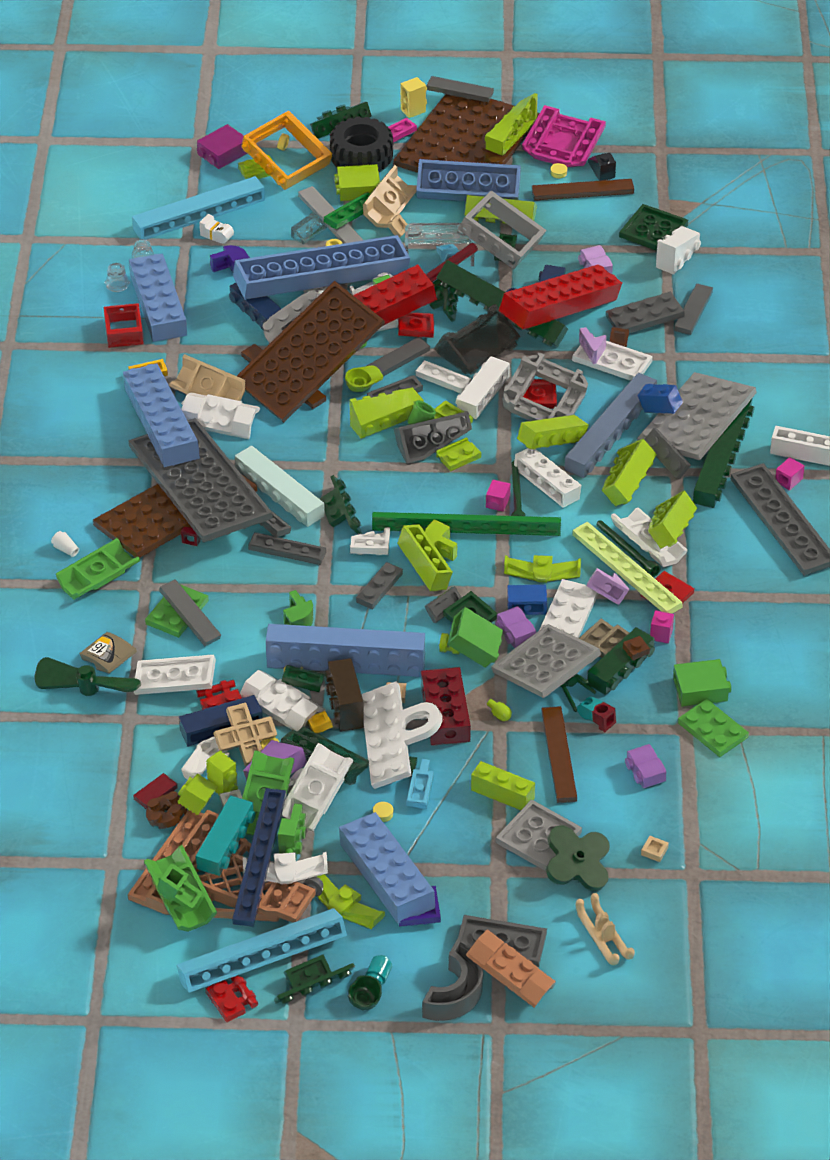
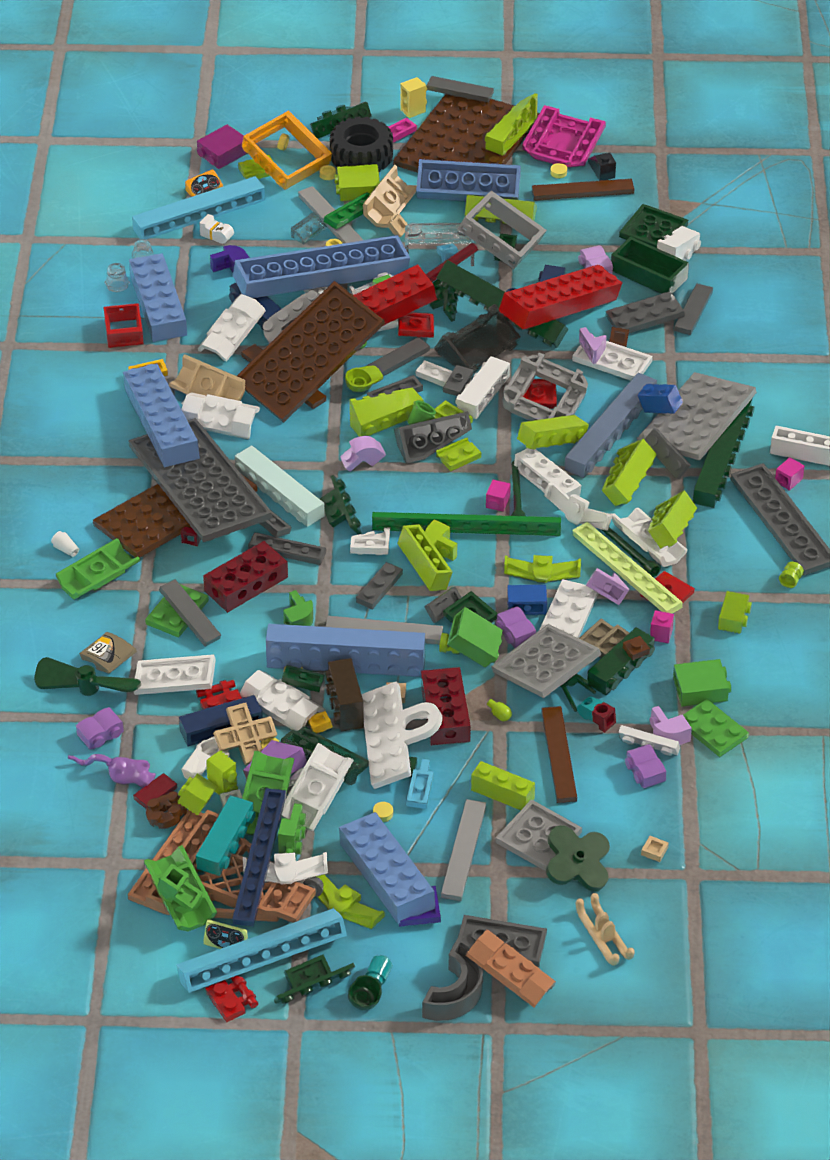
none -> medium lavender animal [68,754,156,788]
none -> medium lavender brick [76,707,124,750]
none -> slope [185,169,223,197]
none -> white piece [197,294,266,362]
none -> dark red brick [203,541,288,613]
none -> slope [203,919,248,949]
none -> light yellow tile [319,165,336,180]
none -> light grey tile [326,616,443,645]
none -> lavender brick [340,436,386,472]
none -> light grey tile [441,799,486,901]
none -> dark grey plate [443,365,473,396]
none -> white plate [544,482,613,531]
none -> dark green piece [611,237,689,294]
none -> white plate [619,725,680,756]
none -> lavender brick [649,706,692,745]
none -> lime brick [718,591,752,634]
none -> lime wheel [779,562,804,588]

